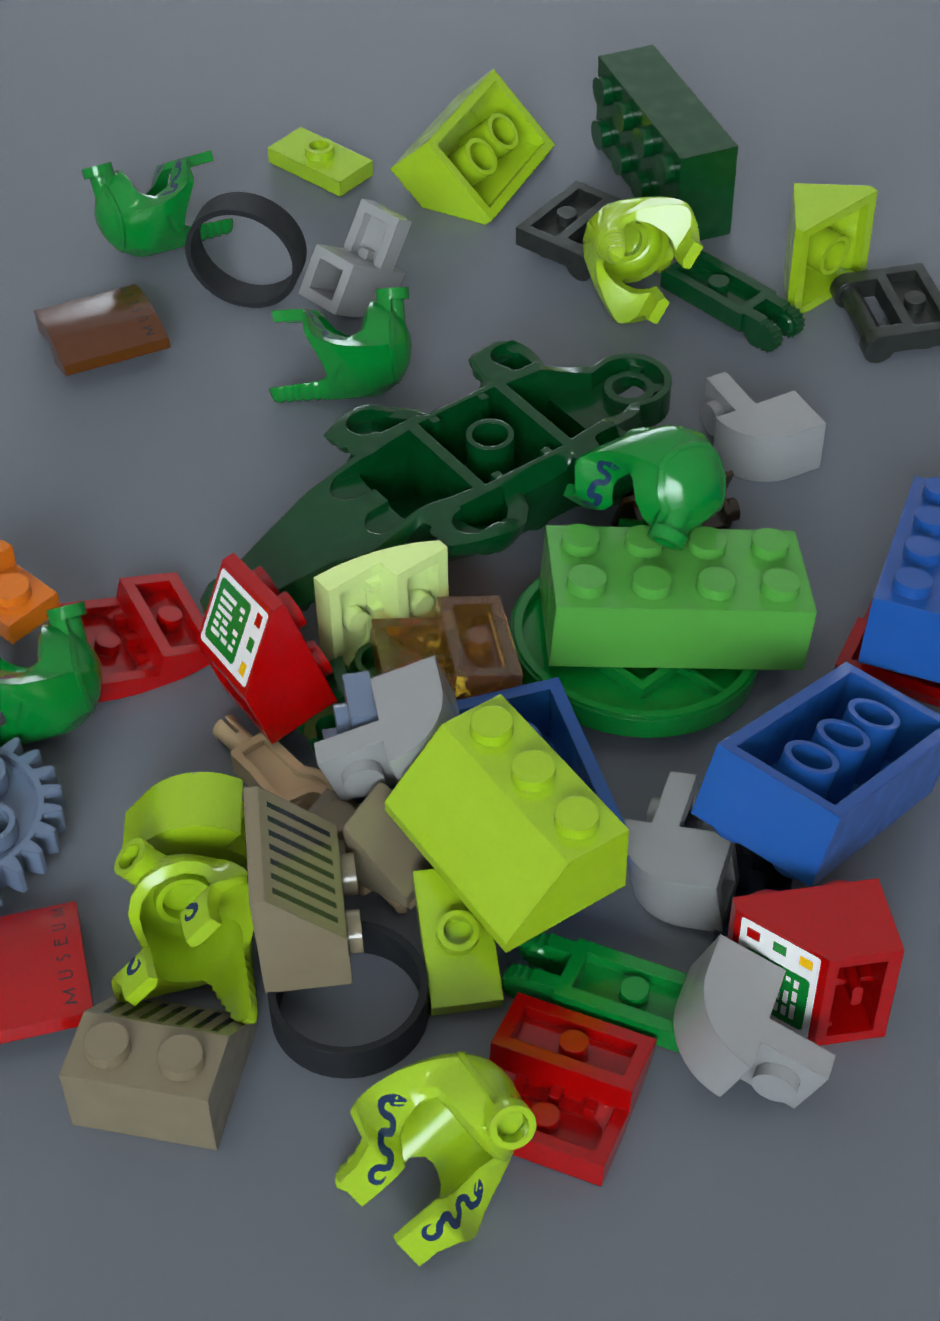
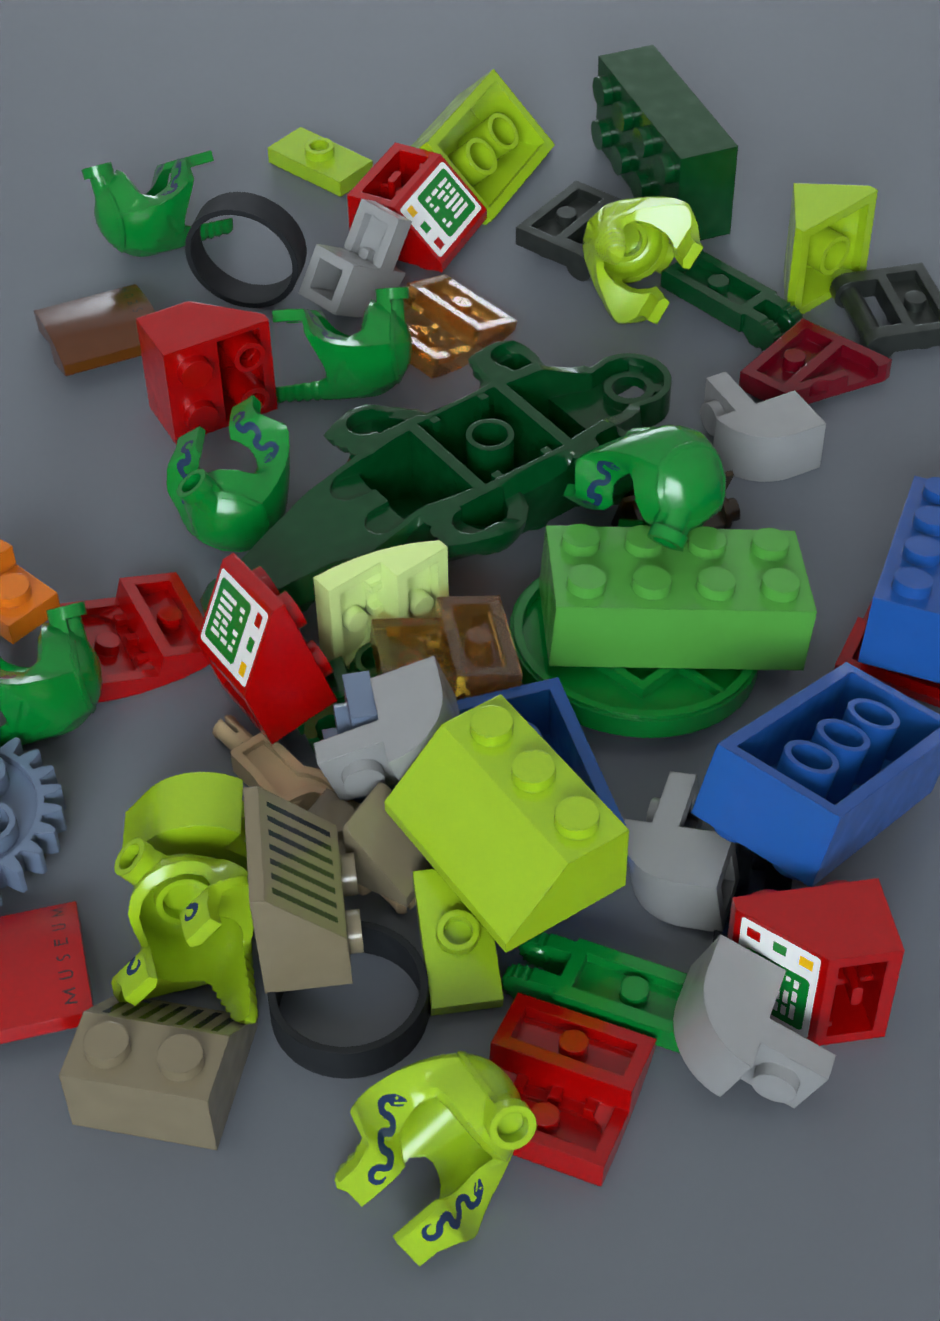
none -> red slope [136,301,278,445]
none -> green piece [166,395,290,553]
none -> slope [347,142,487,273]
none -> clear orange slope [361,274,517,379]
none -> dark red wing [739,318,892,404]

